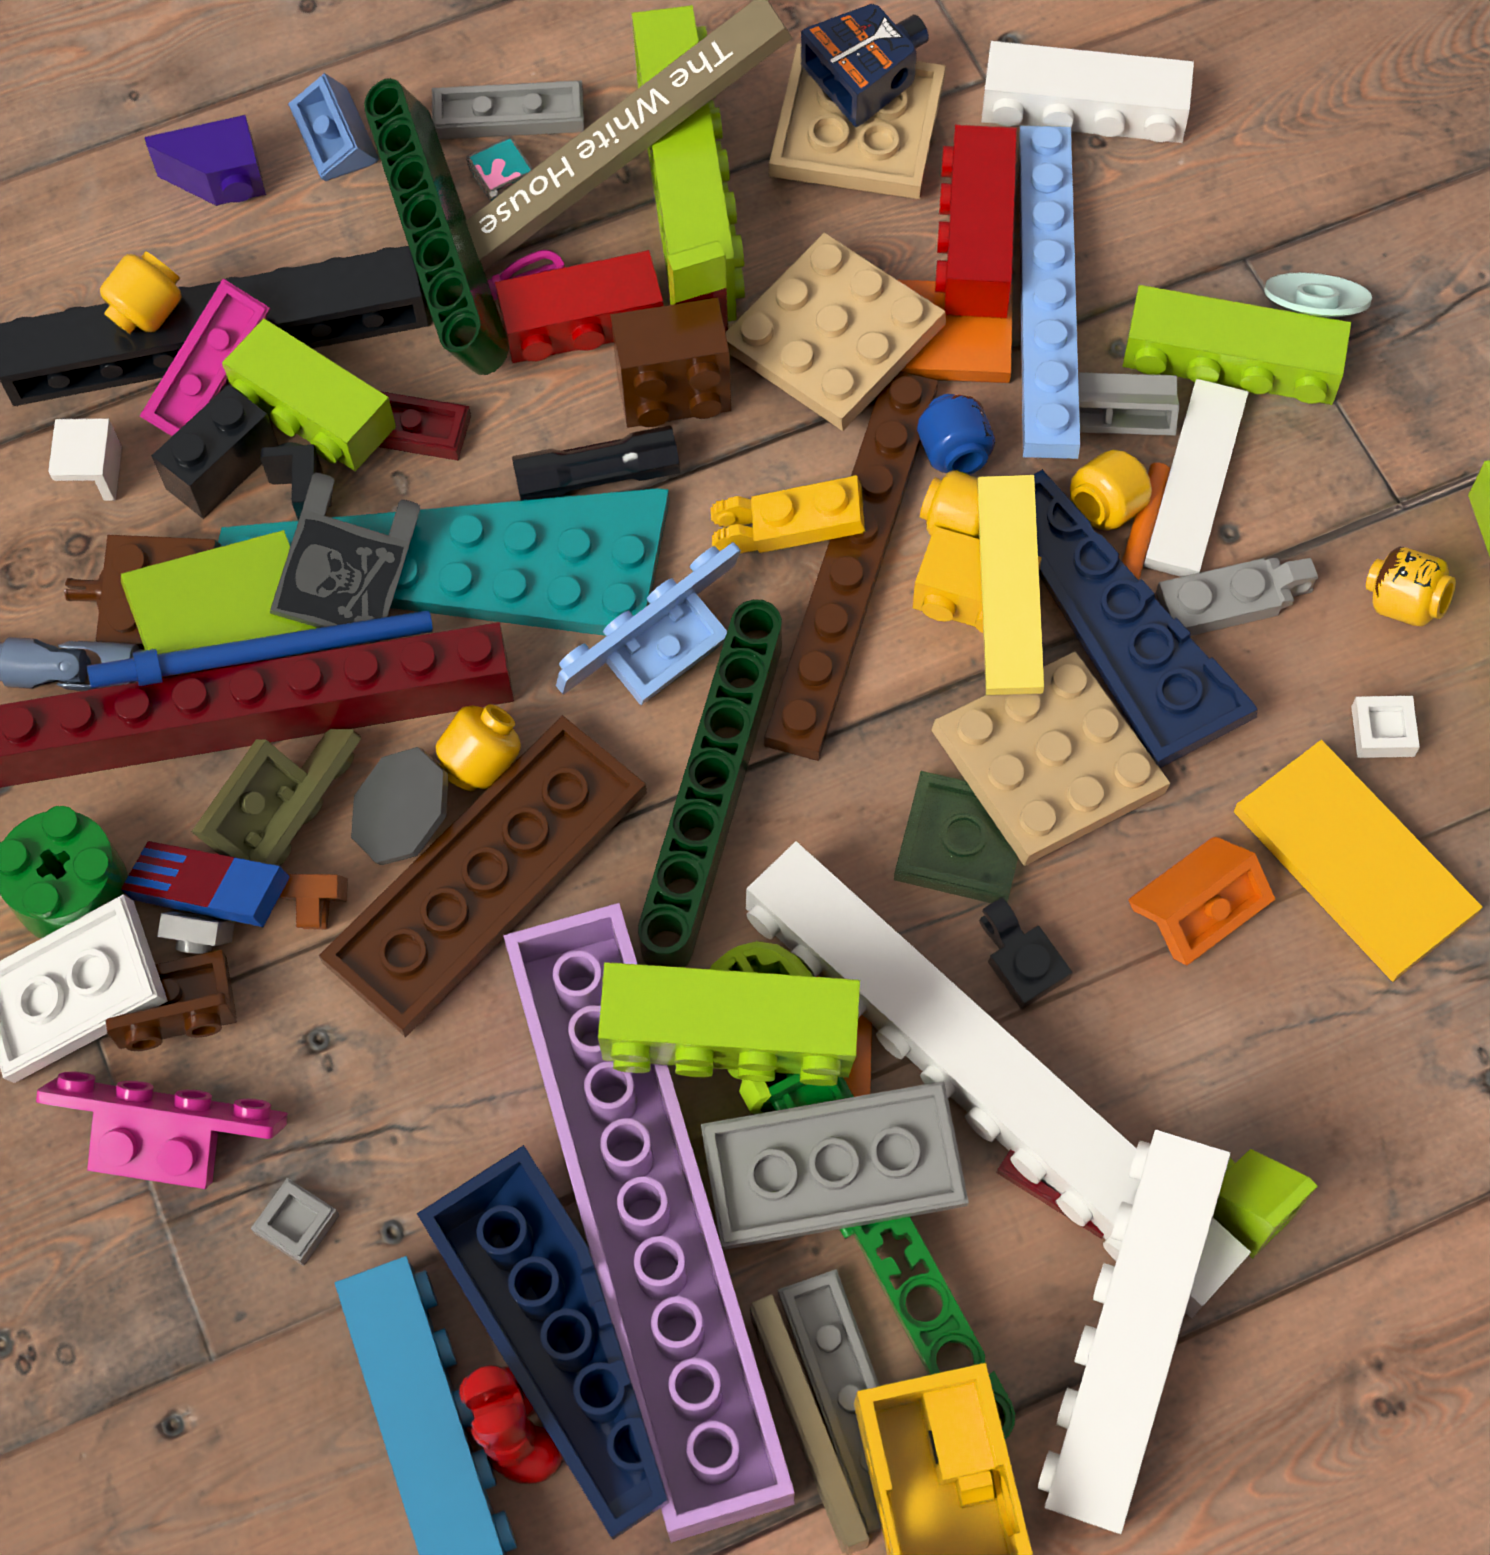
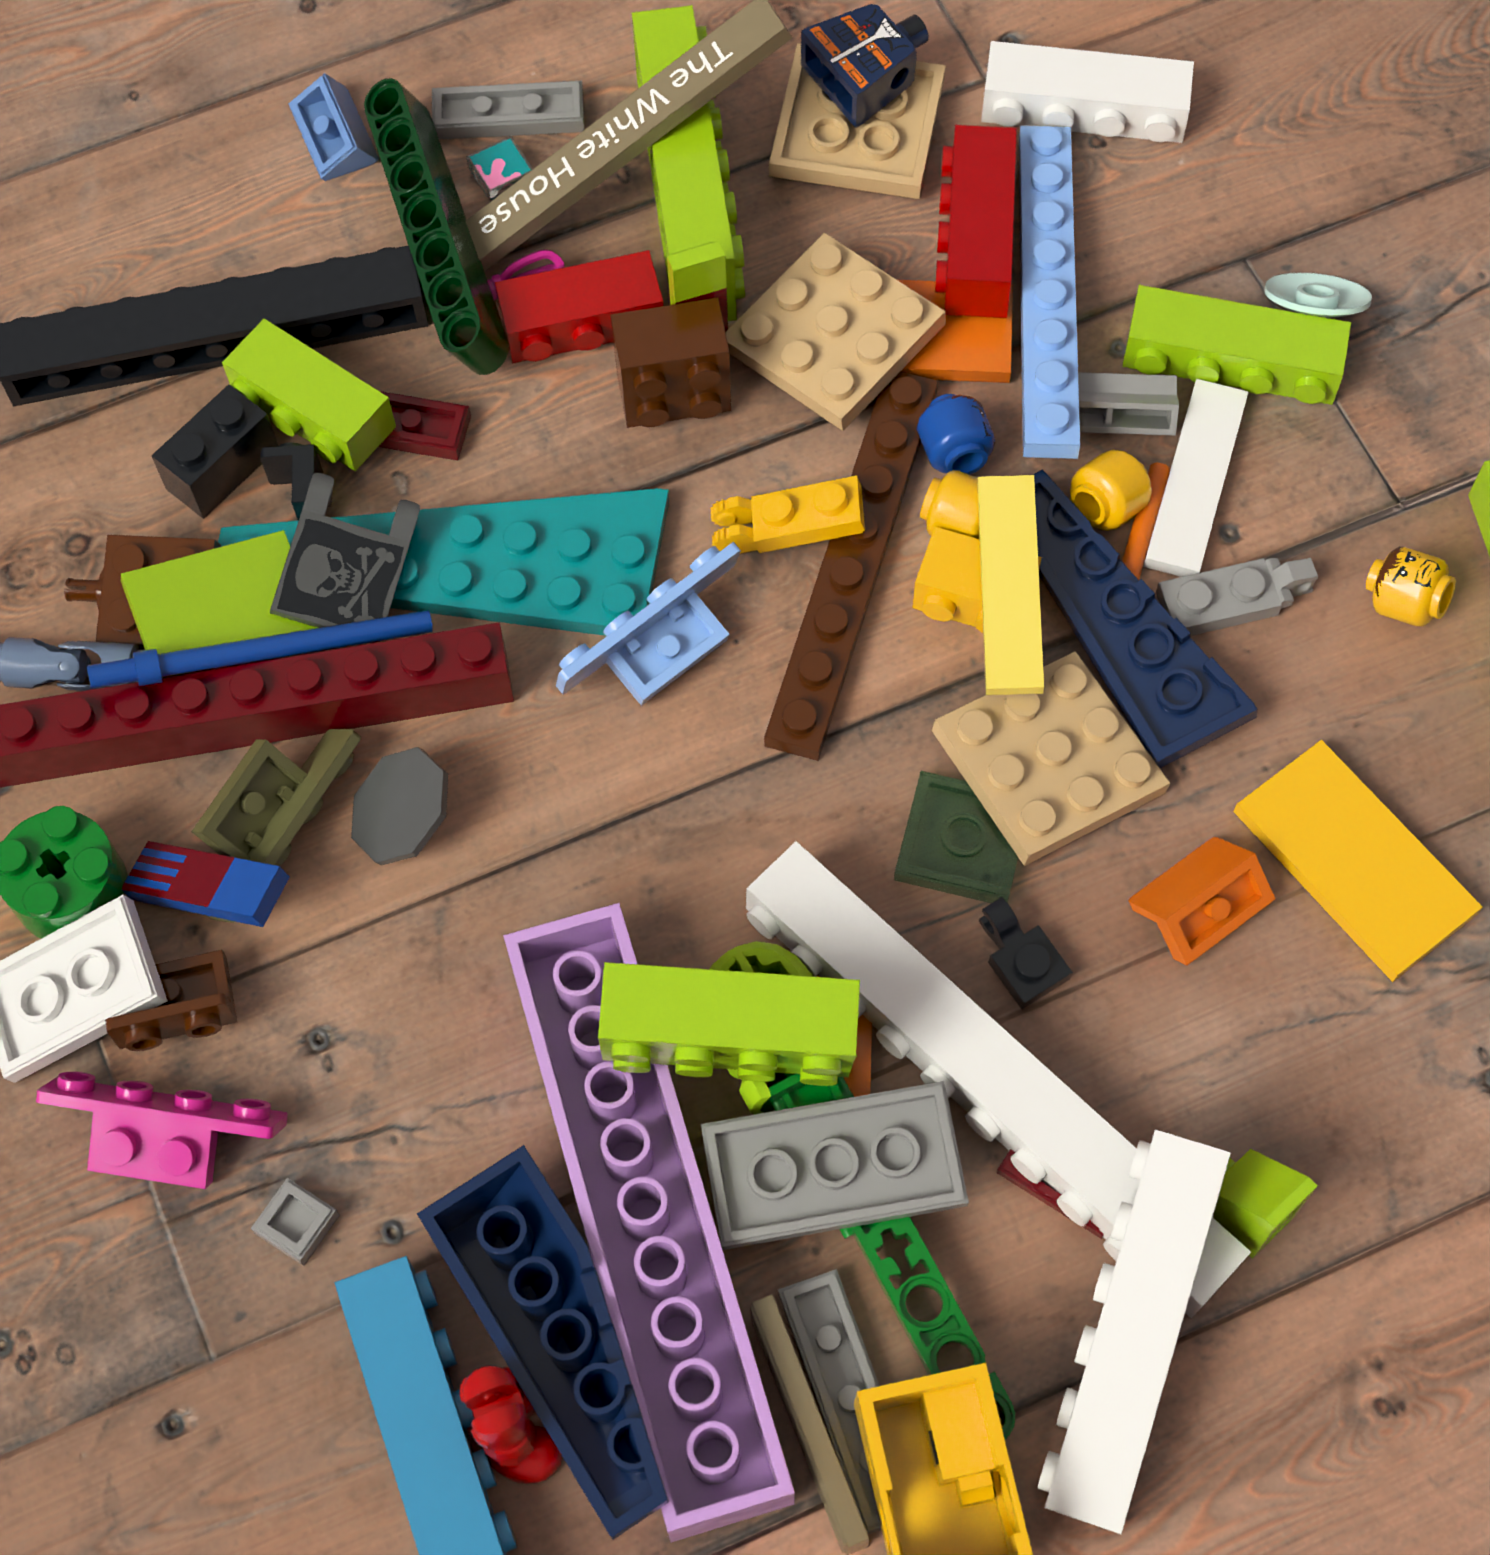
white panel [48,419,122,501] -> none
yellow head [100,251,181,334] -> none
dark pink tile [140,279,271,436] -> none
dark purple slope [145,115,266,206] -> none
light grey plate [157,910,235,954] -> none
dark orange tile [279,874,348,930] -> none
reddish brown plate [319,715,647,1038] -> none
yellow head [435,704,521,791] -> none
black axle [511,425,680,501] -> none
dark green beam [638,599,782,968] -> none
white plate [1351,696,1420,758] -> none

